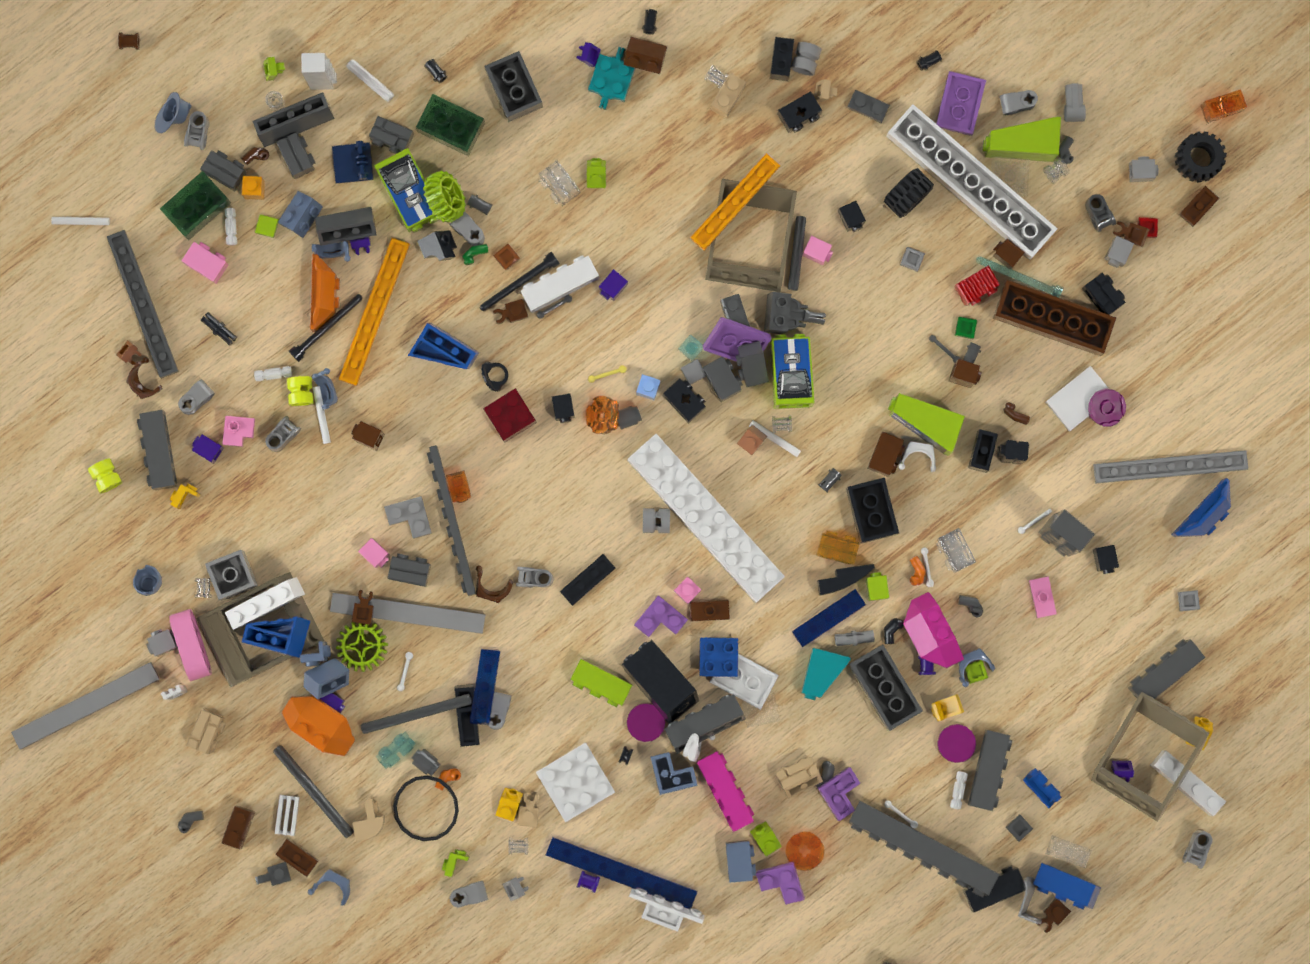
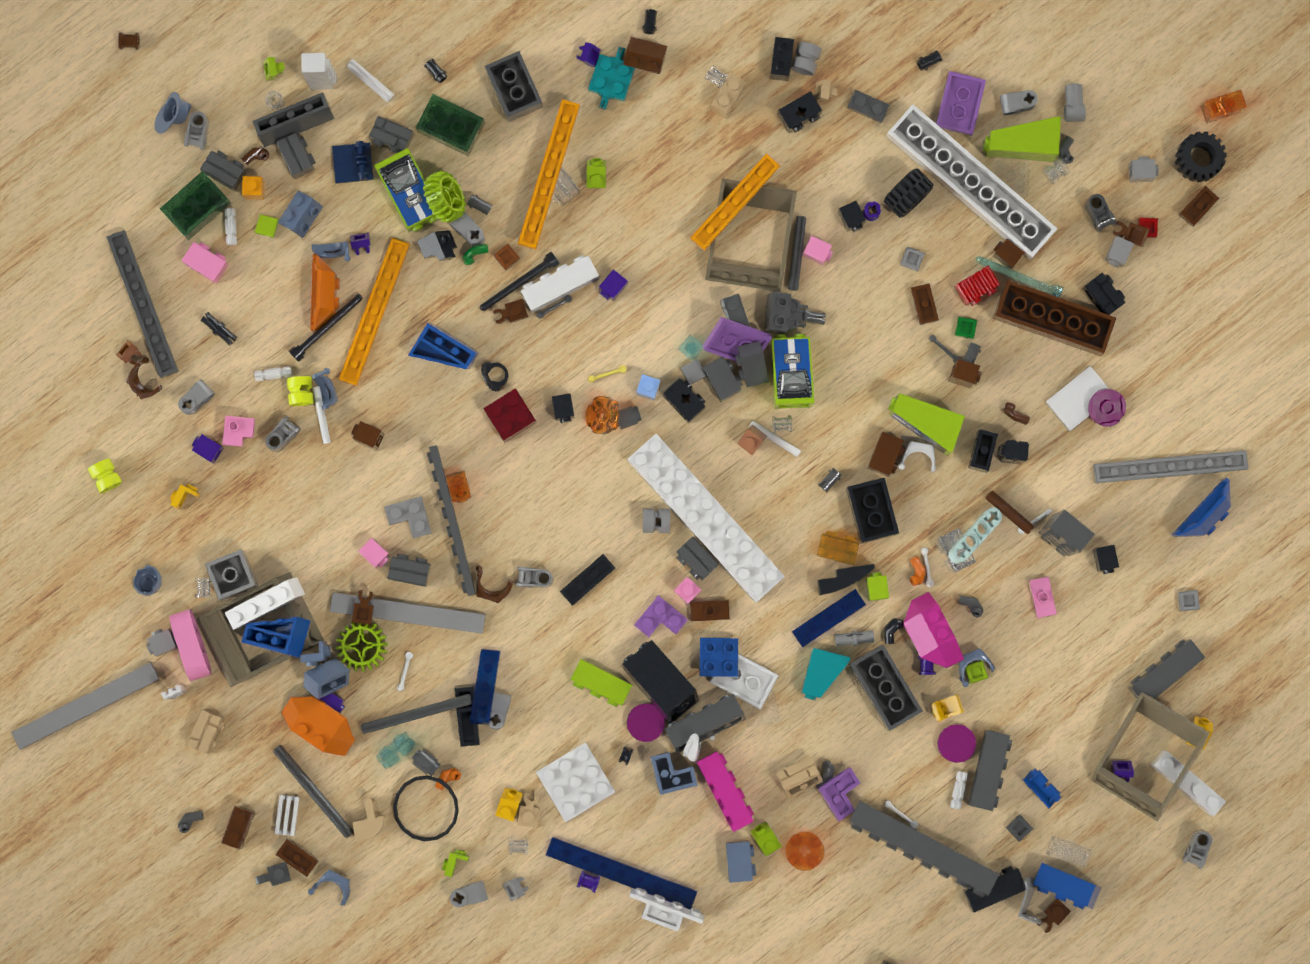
white bar [51,217,110,225] -> none
dark grey brick [137,410,178,490] -> none
dark grey brick [315,207,377,246] -> none
medium lavender plate [756,862,805,904] -> none
none -> light orange tile [518,99,580,250]
none -> dark grey brick [676,537,719,580]
none -> dark purple bush [863,201,881,221]
none -> reddish brown plate [911,283,939,325]
none -> light aqua beam [949,507,1002,564]
none -> reddish brown axle [986,491,1035,534]

